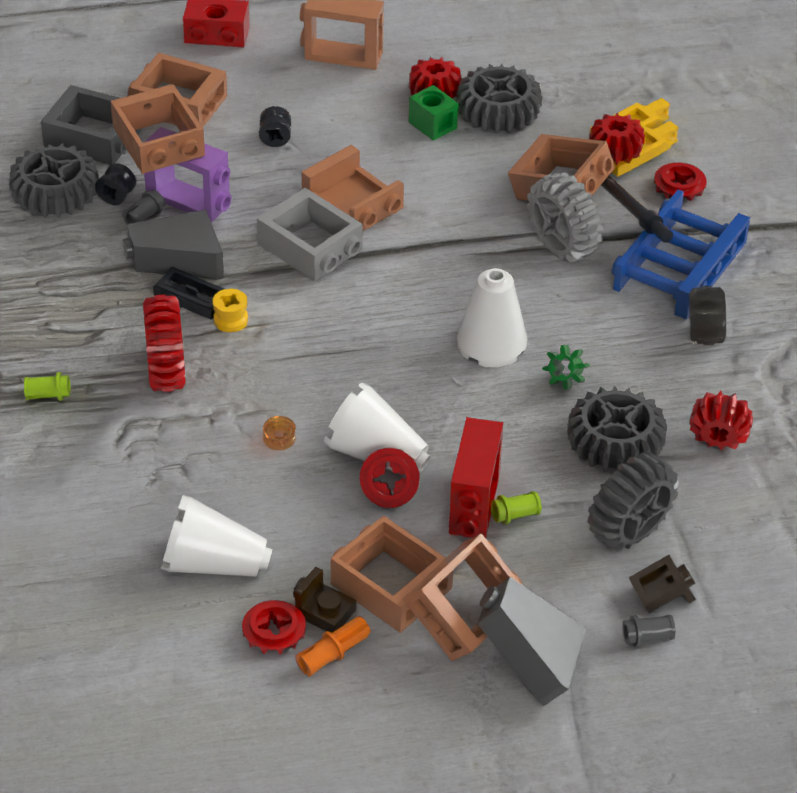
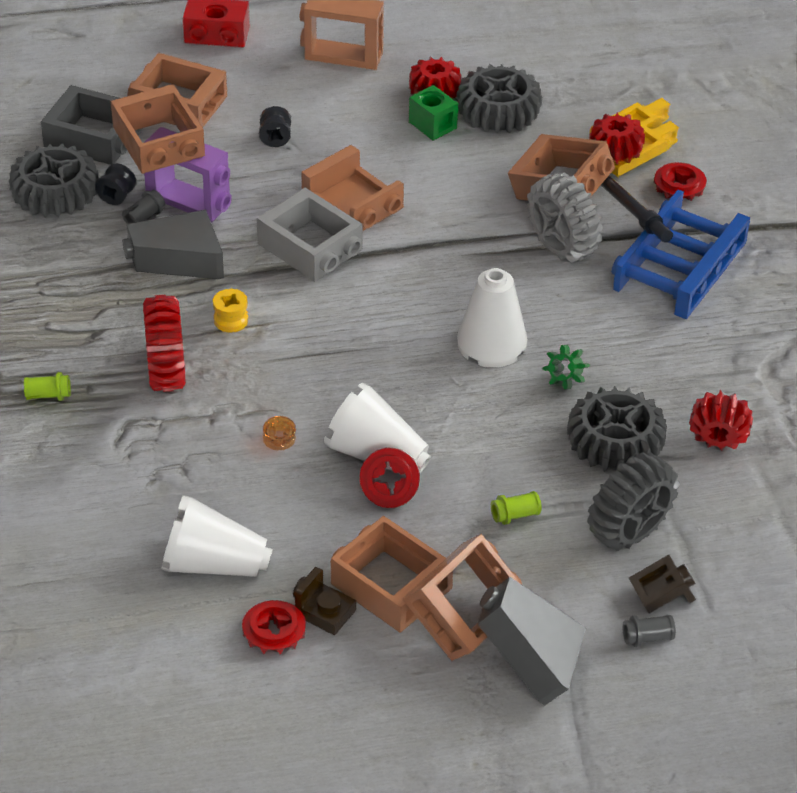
black tile [153,267,224,320] -> none
orange axle [295,616,371,677] -> none
red window [449,417,504,539] -> none
clear smoke gear [689,286,727,346] -> none

